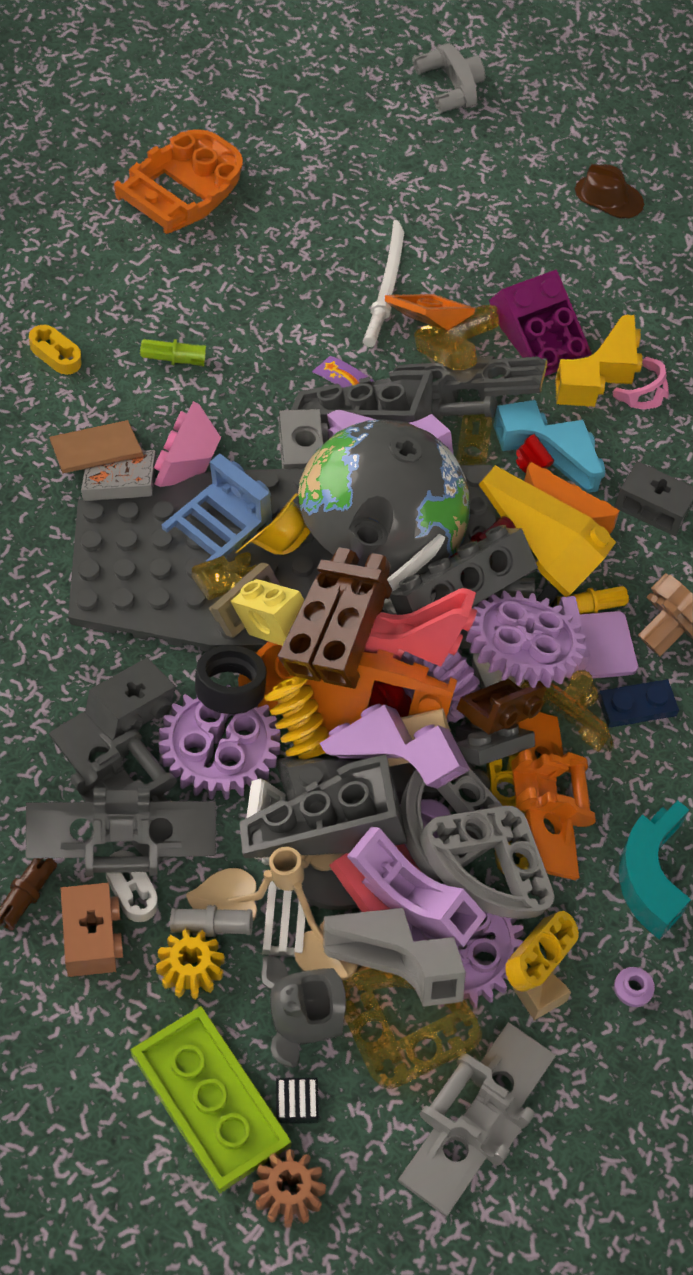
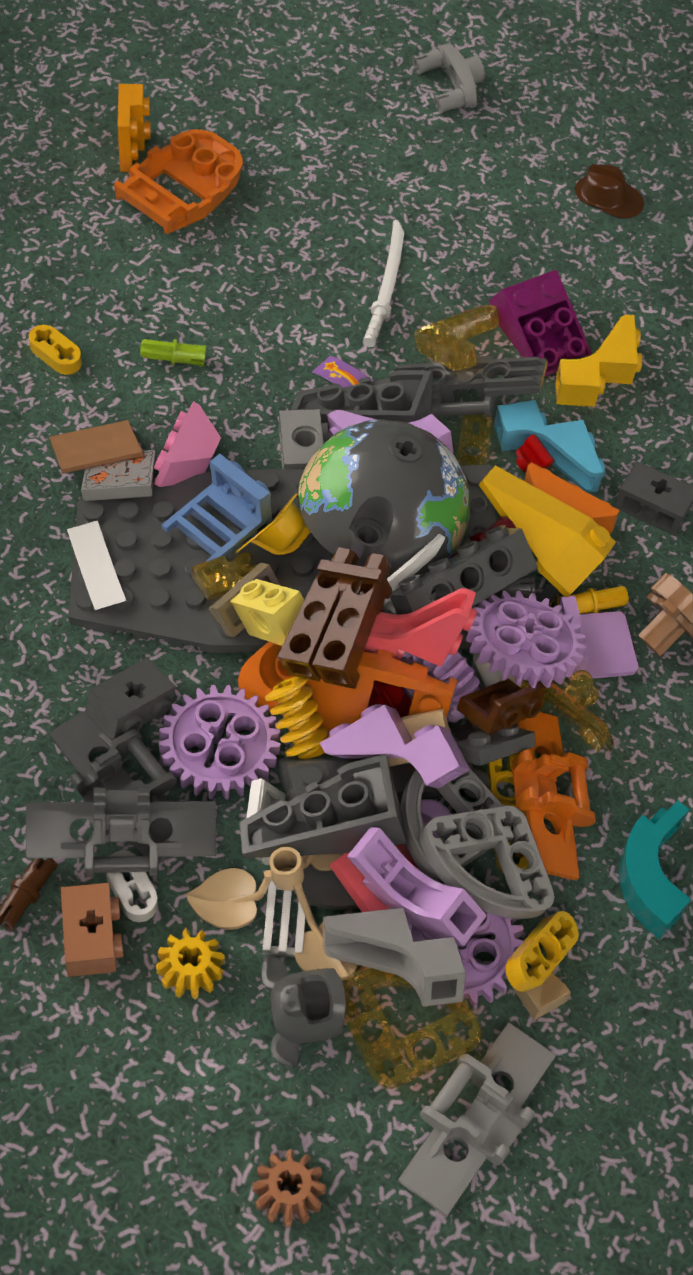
lime plate [130,1006,292,1194] -> none
light grey pin [170,905,253,937] -> none
black tyre [195,645,267,714] -> none
tile [276,1078,319,1124] -> none
orange slope [385,294,475,331] -> none
dark blue plate [597,679,679,728] -> none
bright pink helmet [613,357,669,409] -> none
lavender plate [614,967,655,1007] -> none
none -> white sticker [67,520,126,610]
none -> light orange plate [118,84,151,172]

